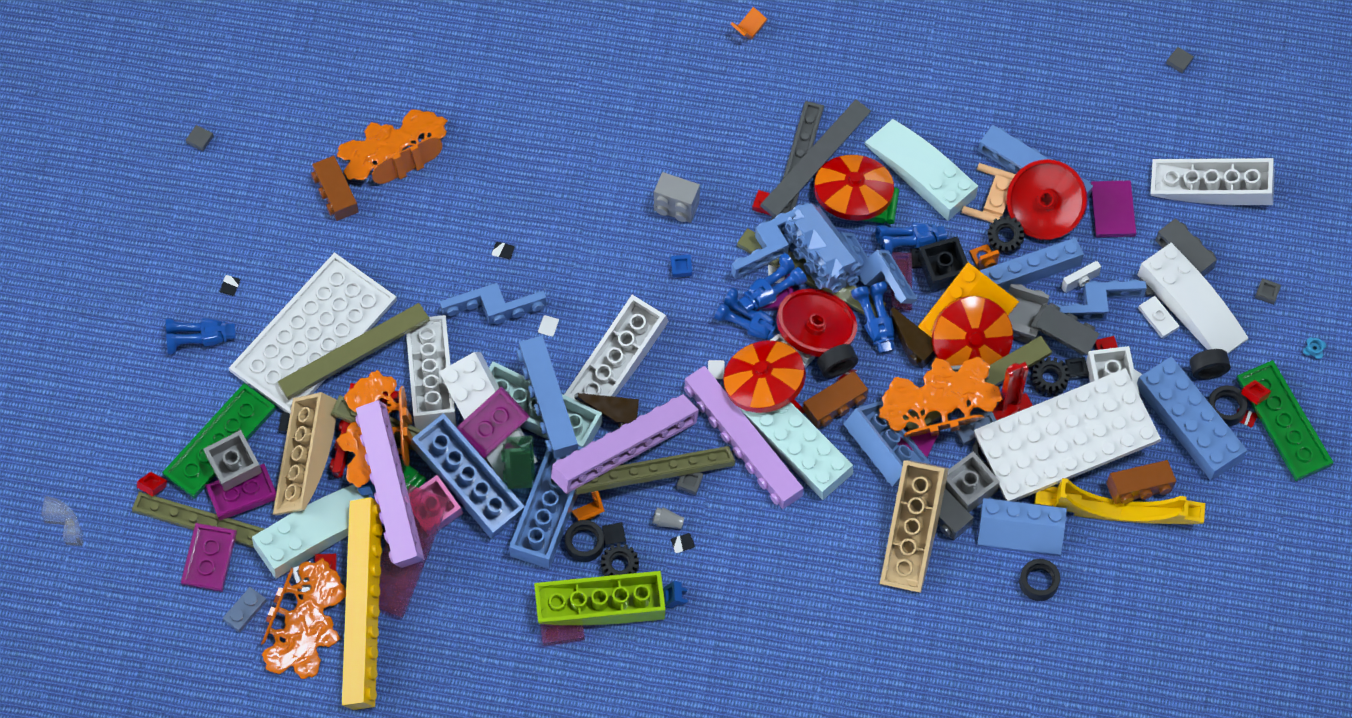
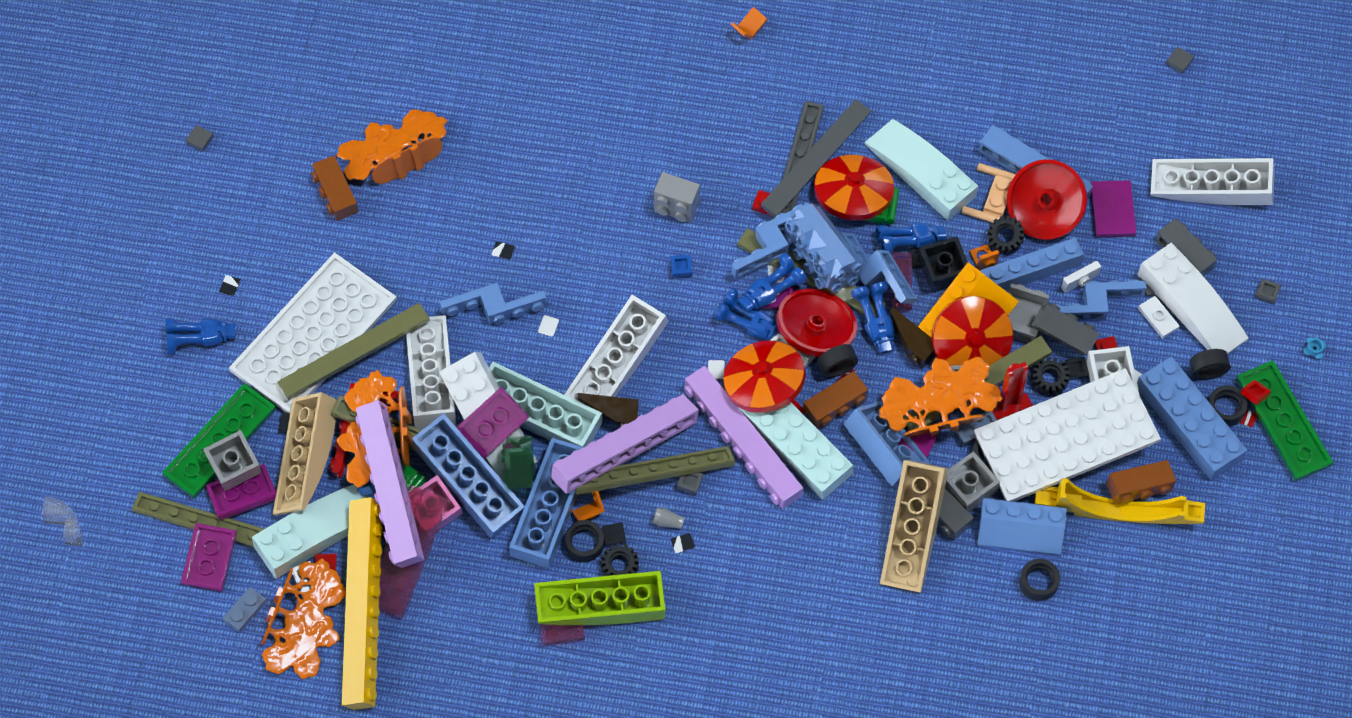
red plate [137,472,167,496] -> none
medium blue brick [516,335,578,459] -> none
blue tile [664,581,688,608] -> none

